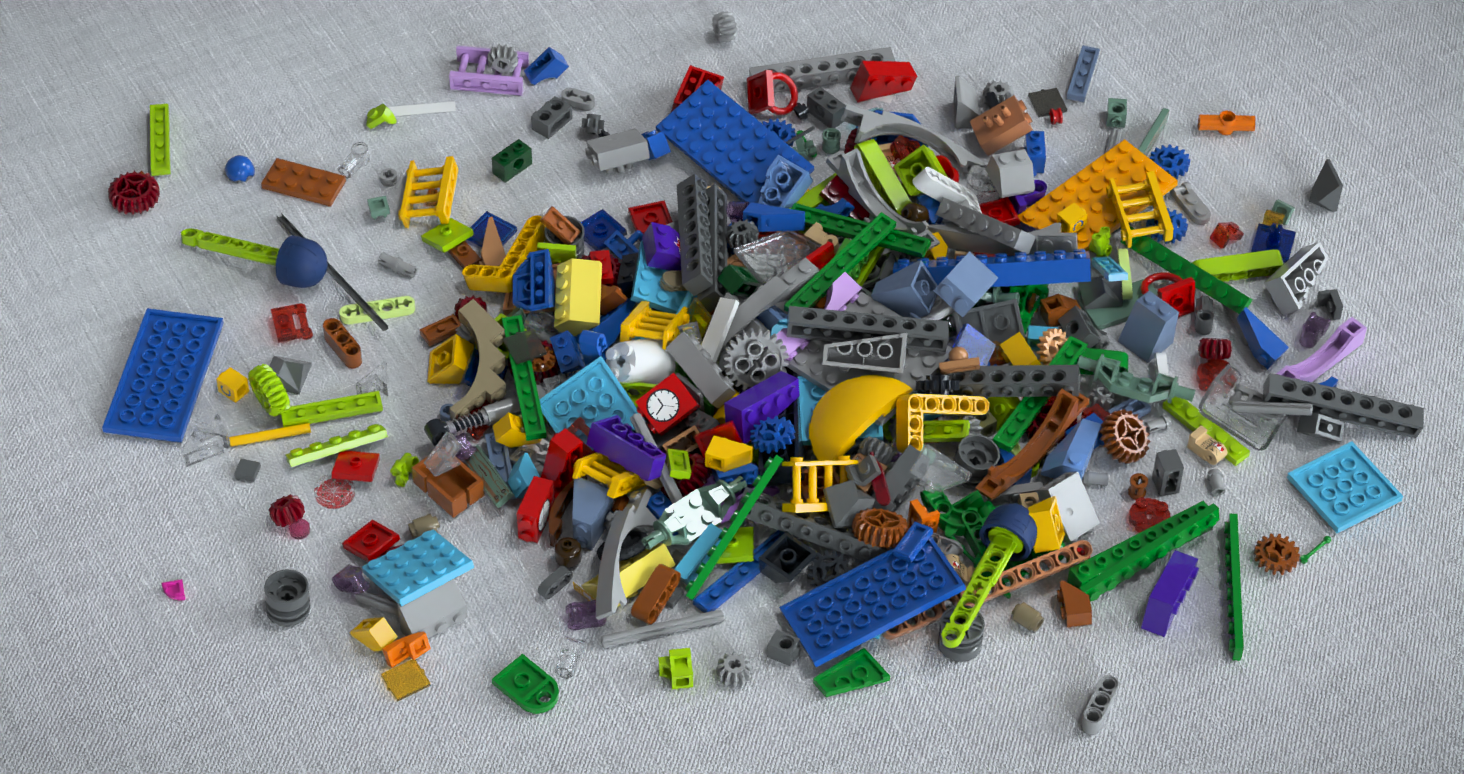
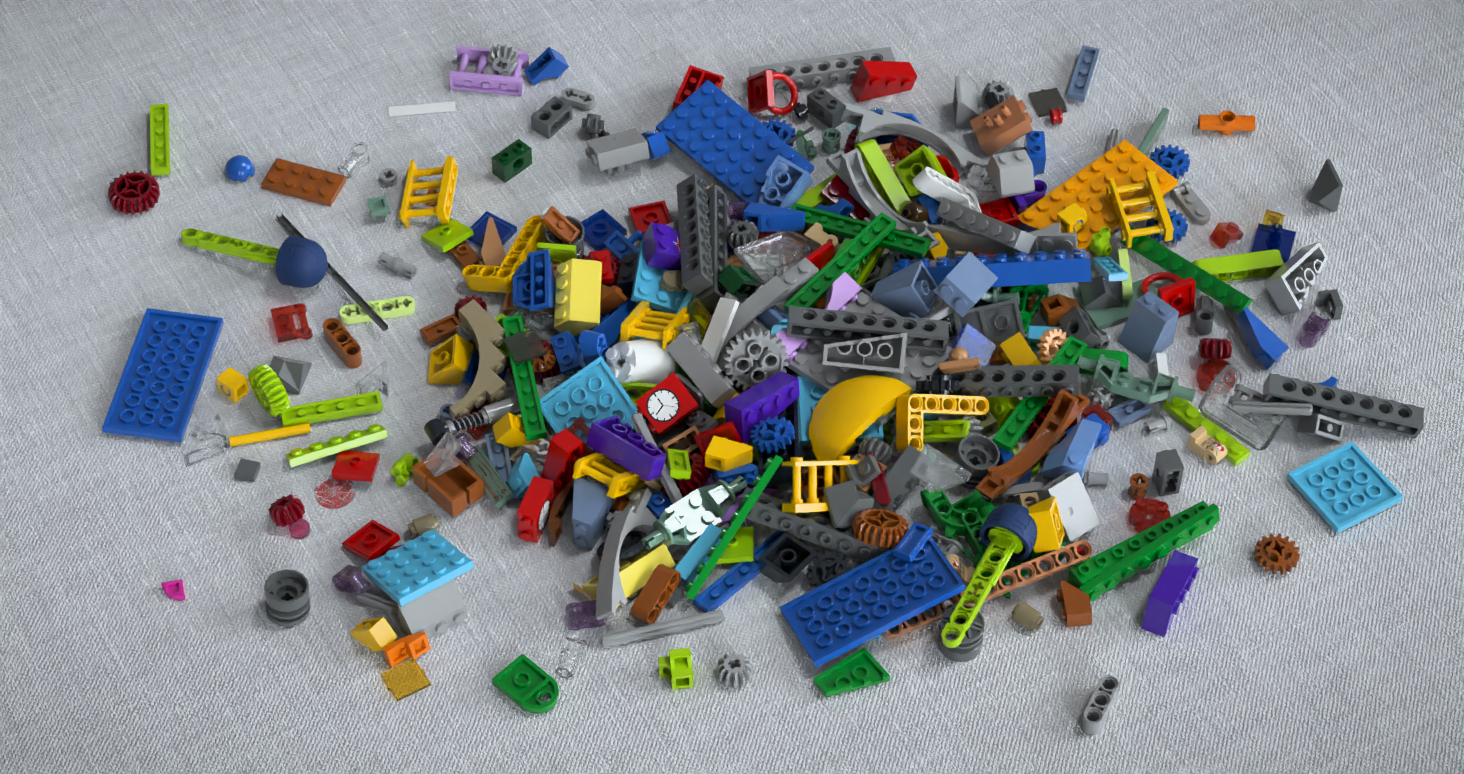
lime plate [366,104,397,129] -> none
dark grey beam [538,566,573,599] -> none
dark brown head [554,537,582,568] -> none
light grey gear [712,11,738,42] -> none
dark grey brick [767,629,802,666] -> none
orange bracket [907,499,940,533] -> none
dark orange gear [1099,409,1151,464] -> none
sand green brick [1106,98,1127,128] -> none
light grey pin [1207,469,1225,496] -> none
green plate [1223,513,1244,661] -> none
sand green tile [1269,199,1295,225] -> none
lavender arch [1276,317,1367,382] -> none
green hinge [1300,536,1331,564] -> none

